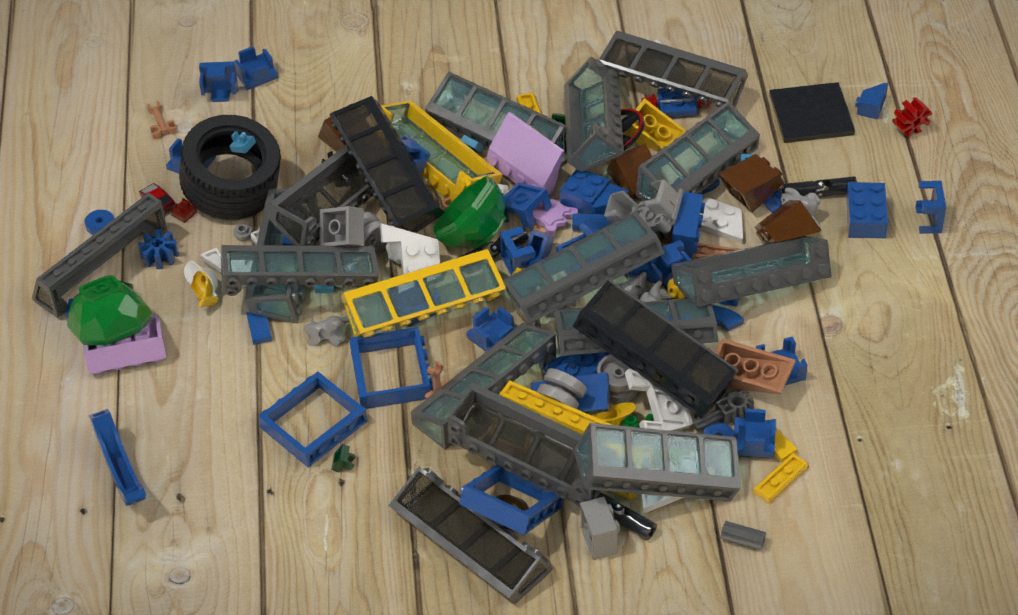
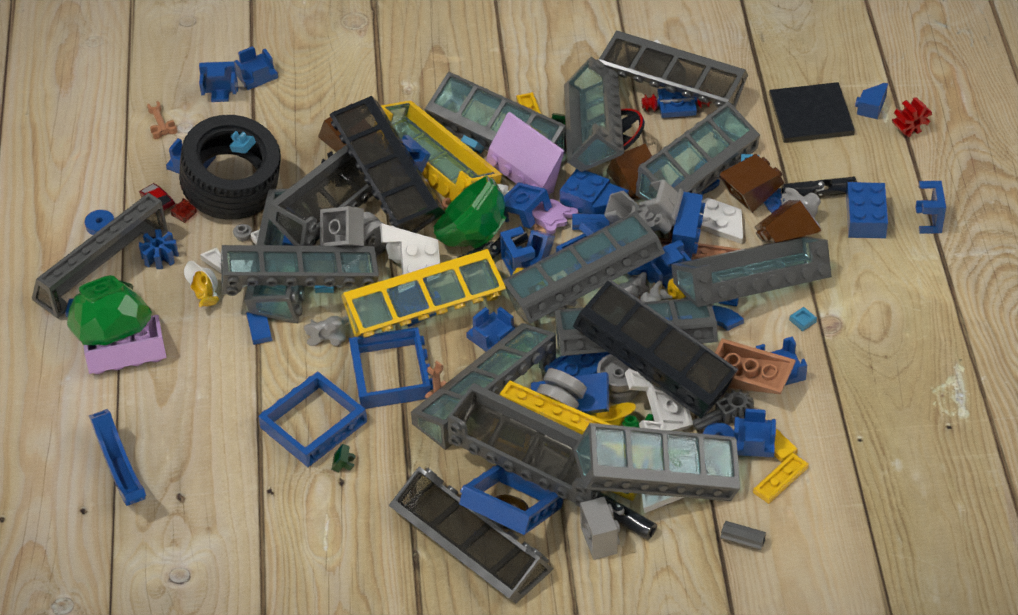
yellow slope [623,98,686,152] -> none
none -> dark azure tile [789,307,817,332]

